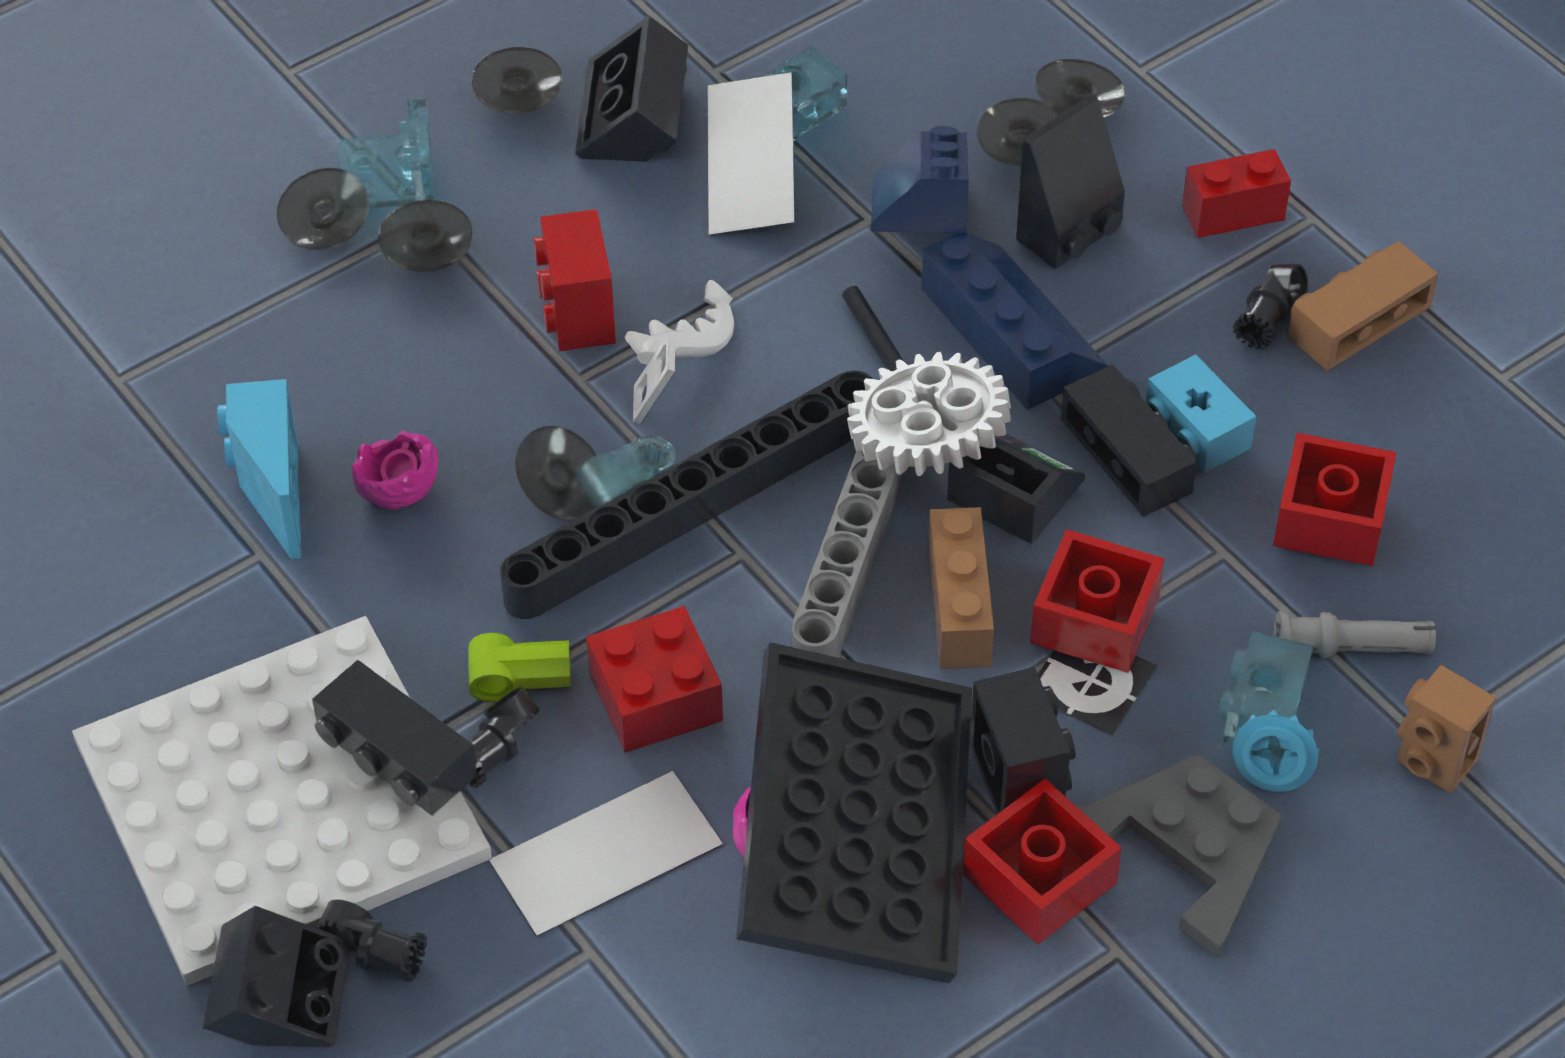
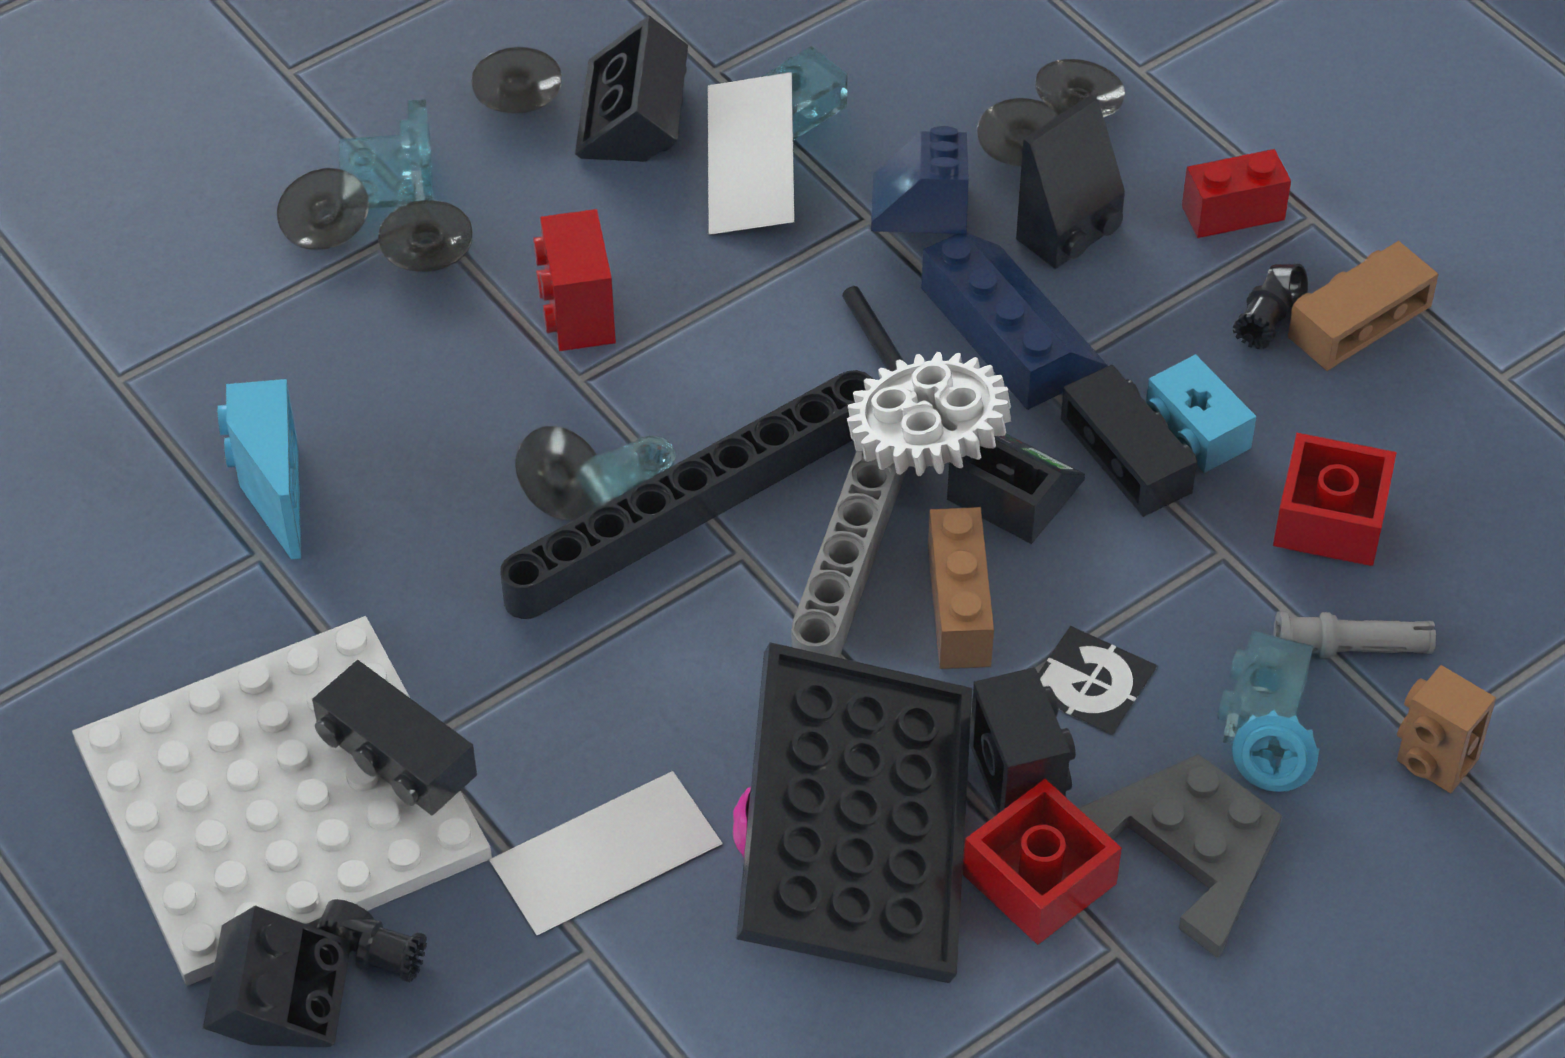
dark pink hair [351,431,438,510] -> none
lime piece [468,633,571,702] -> none
black connector [469,686,540,788] -> none
red brick [586,606,723,753] -> none
white piece [625,280,735,424] -> none
red brick [1030,529,1165,673] -> none

